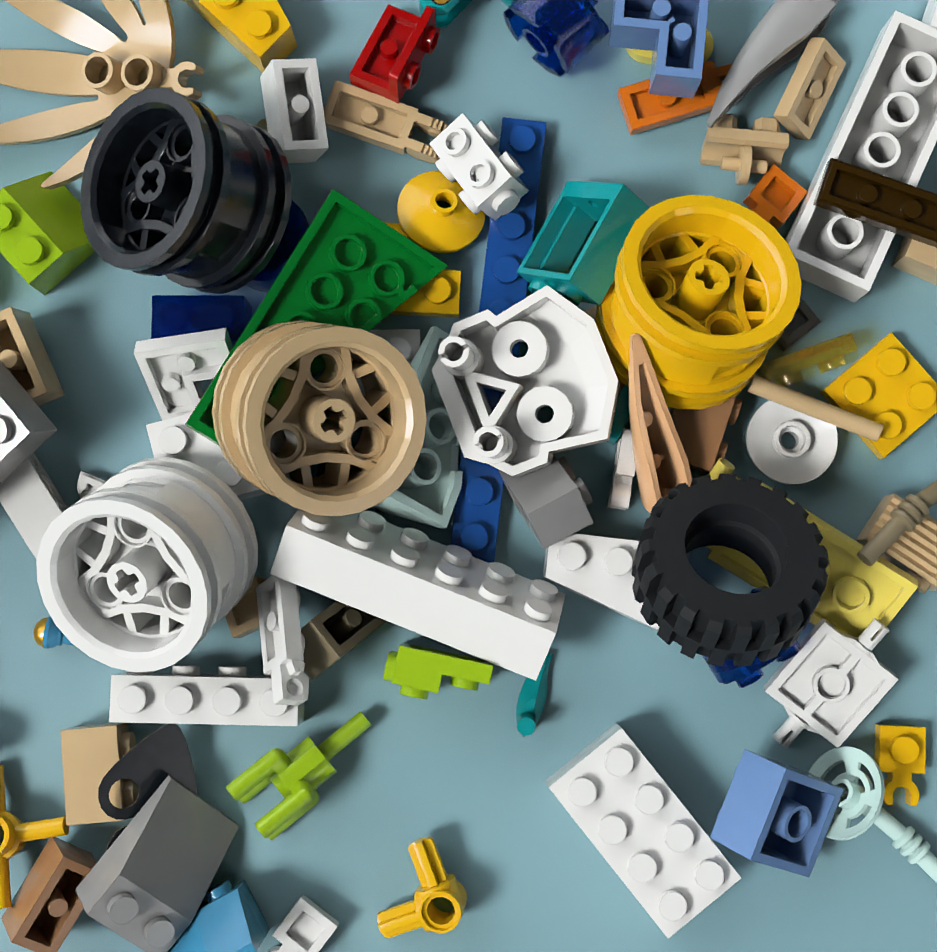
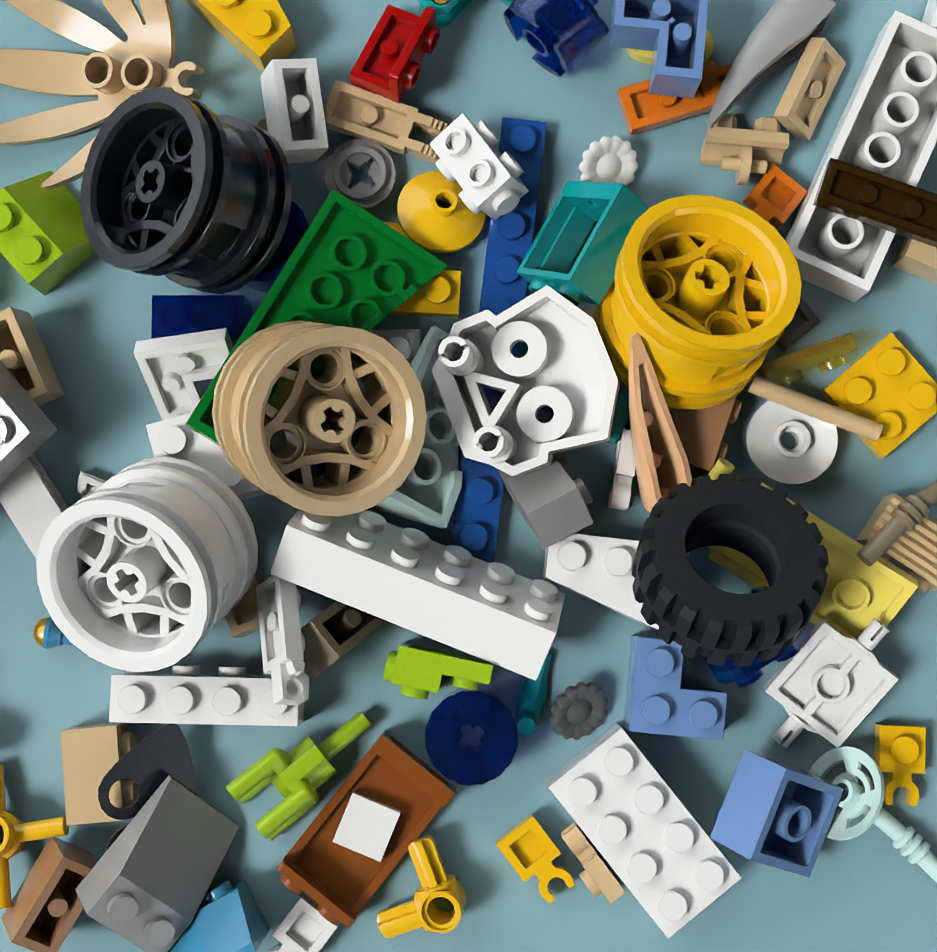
none -> dark orange panel [276,730,456,928]
none -> light grey gear [325,139,396,209]
none -> white piece [332,791,401,862]
none -> clear blue brick [425,688,518,786]
none -> yellow plate [496,814,574,904]
none -> dark grey piece [550,682,609,740]
none -> tan plate [560,822,626,904]
none -> white piece [579,136,639,186]
none -> medium blue brick [623,636,727,740]

